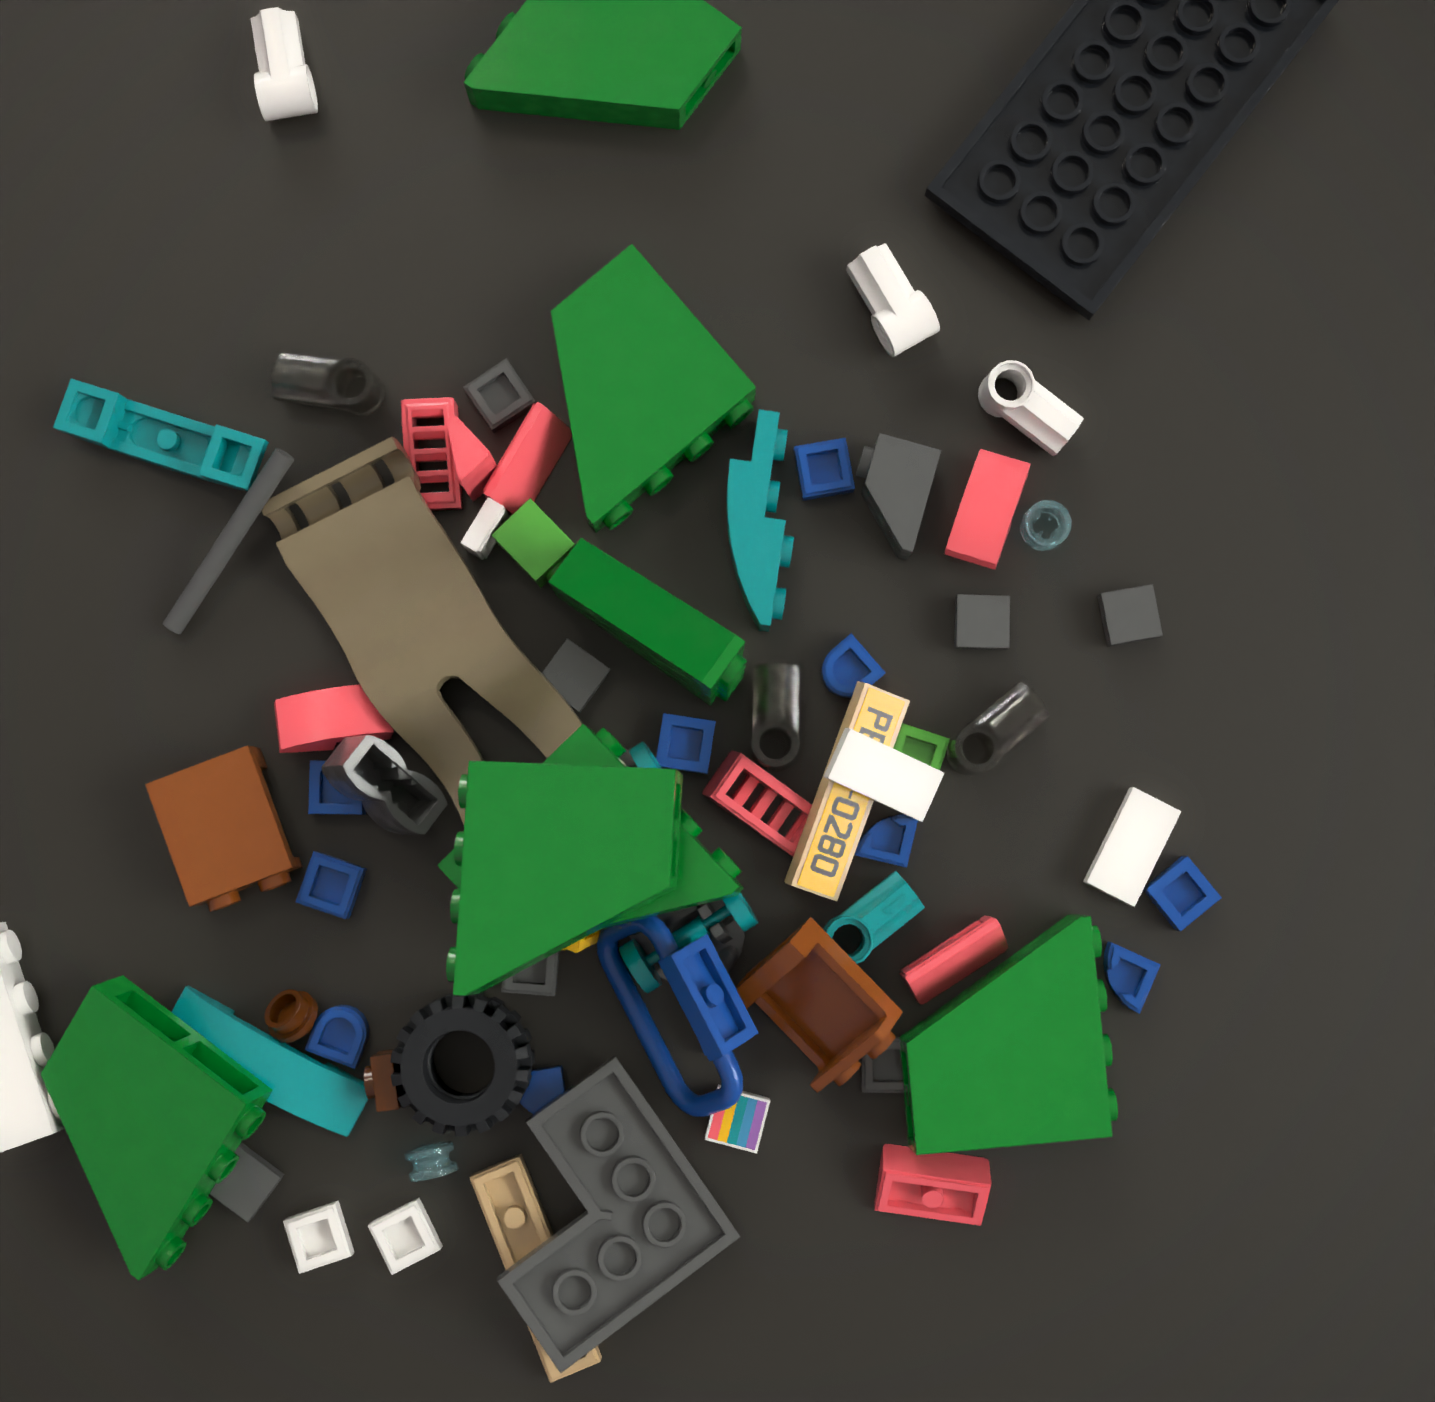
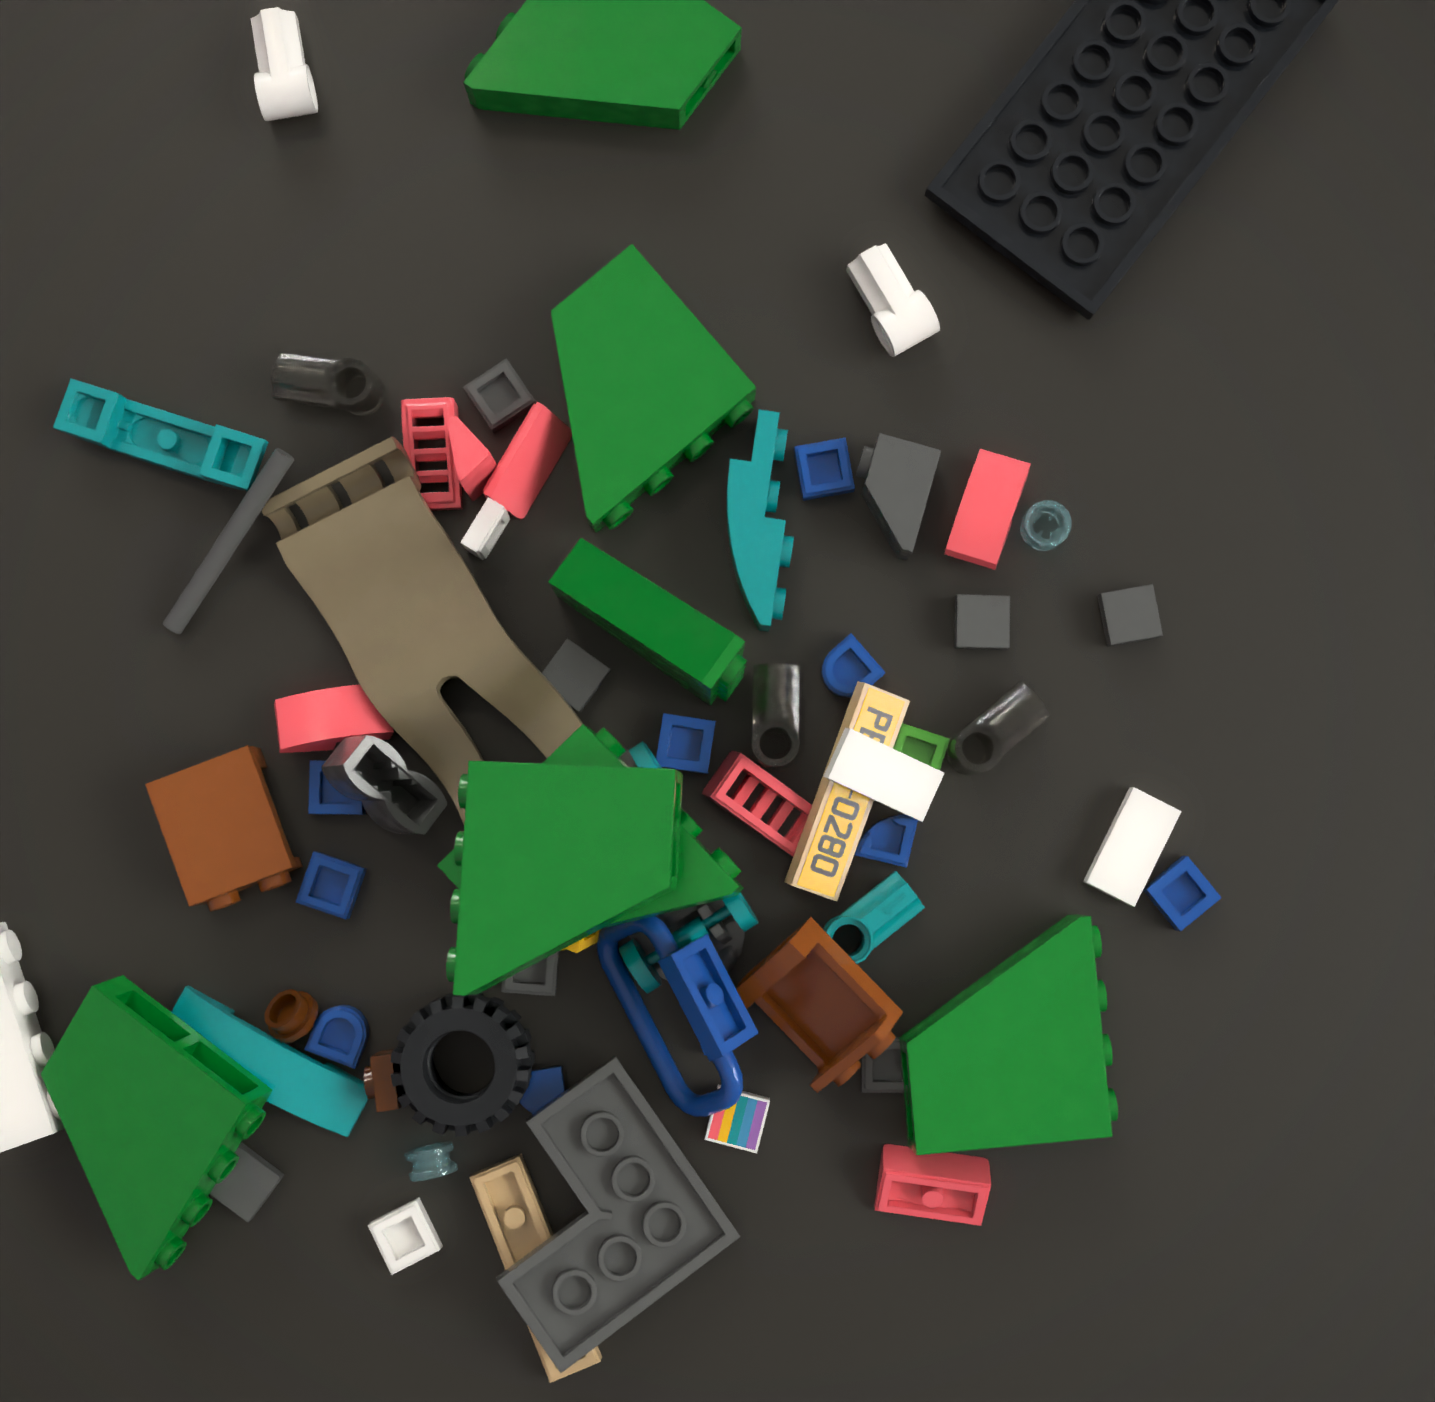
white tile [283,1200,354,1274] -> none
bright green brick [492,498,575,588] -> none
coral slope [899,915,1008,1005] -> none
white piece [978,360,1084,456] -> none
blue tile [1103,942,1161,1014] -> none

